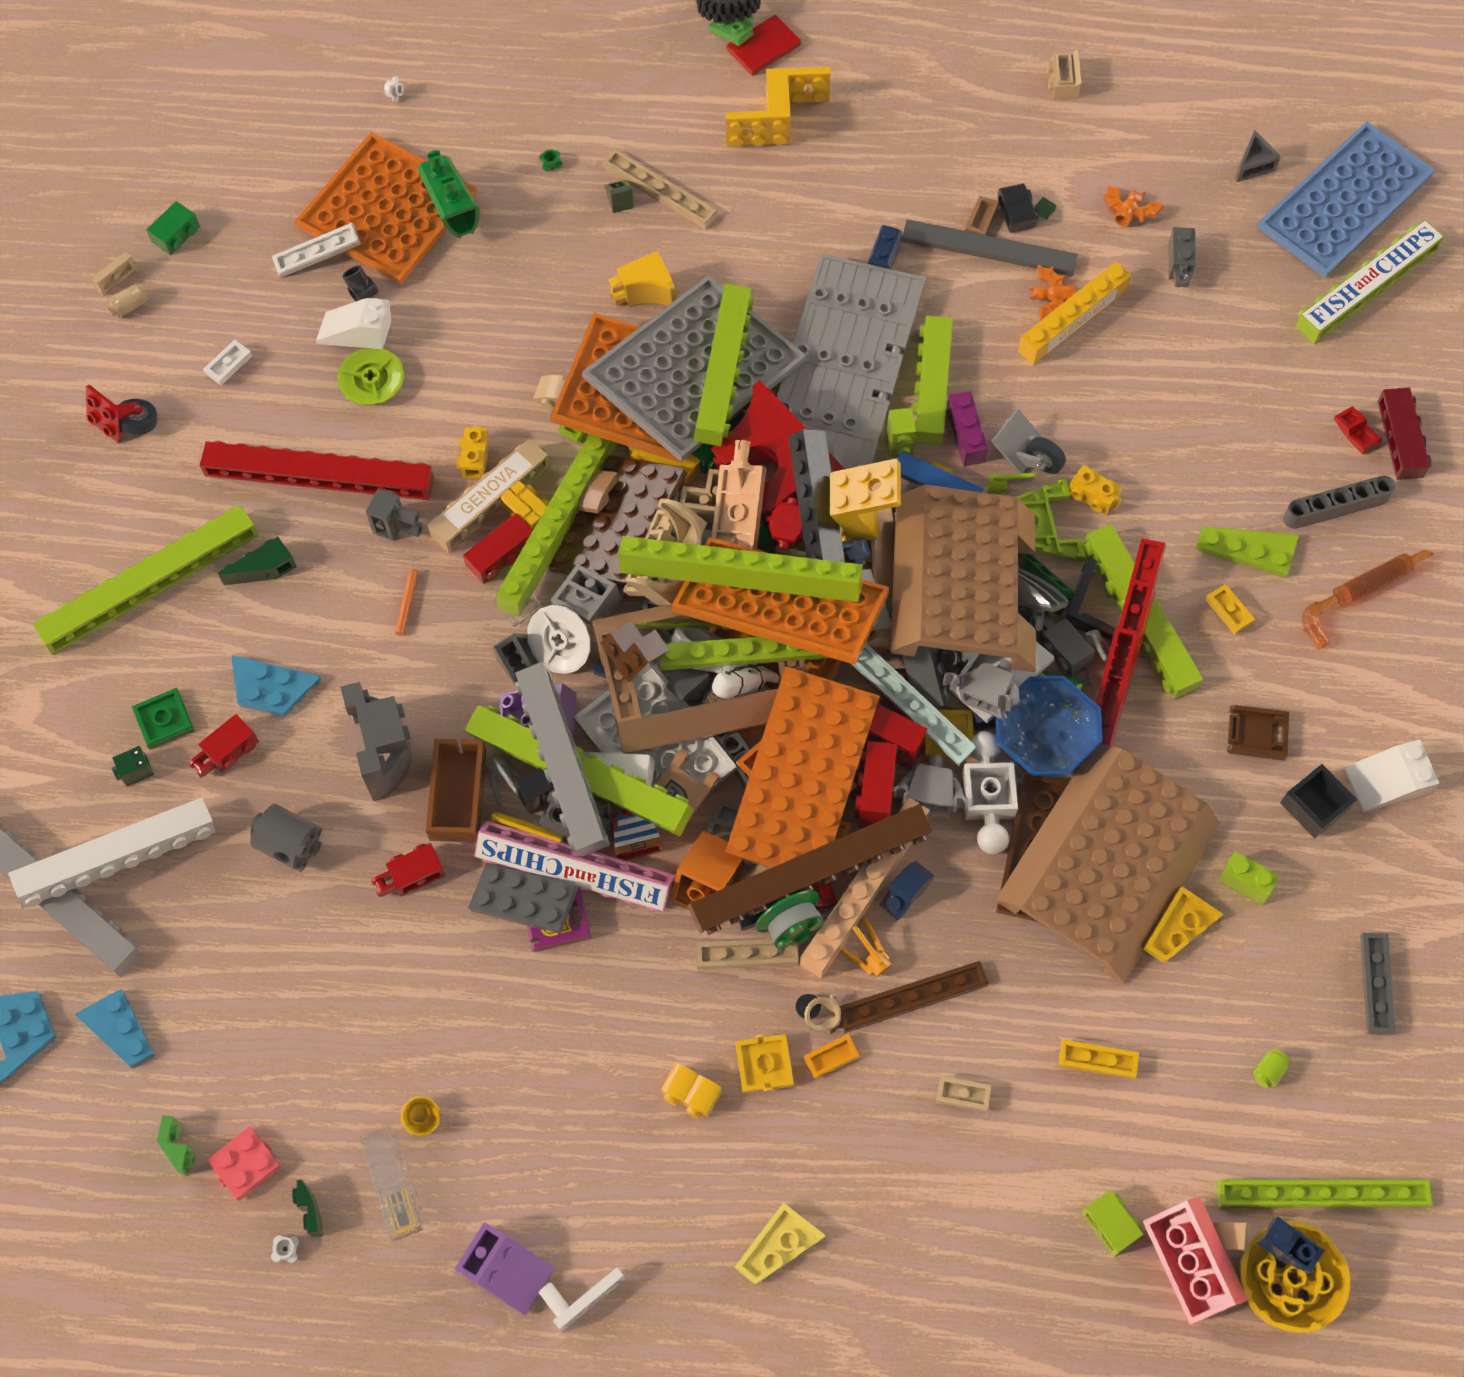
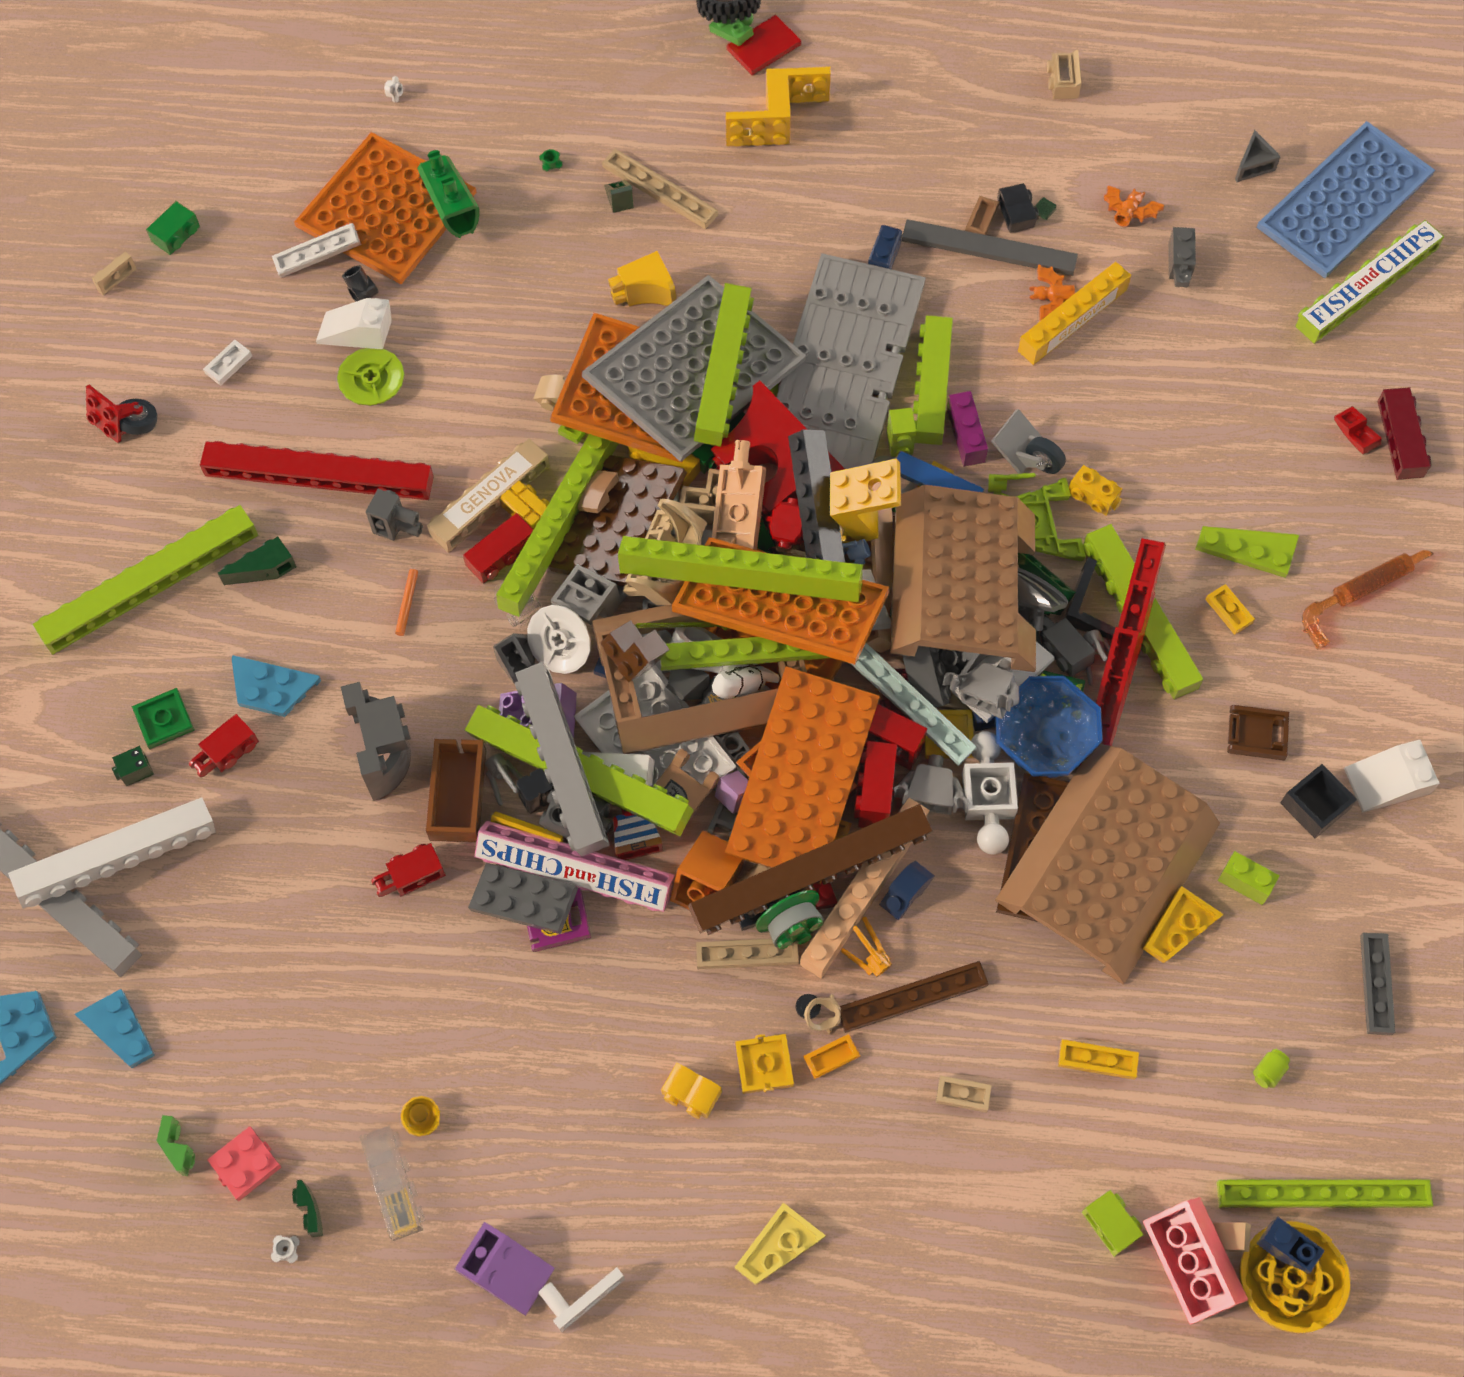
tan head [106,283,150,318] -> none
dark grey cylinder [250,804,322,872] -> none
yellow brick [457,426,490,479] -> none
dark grey beam [1283,475,1396,529] -> none
none -> lavender brick [715,771,748,814]

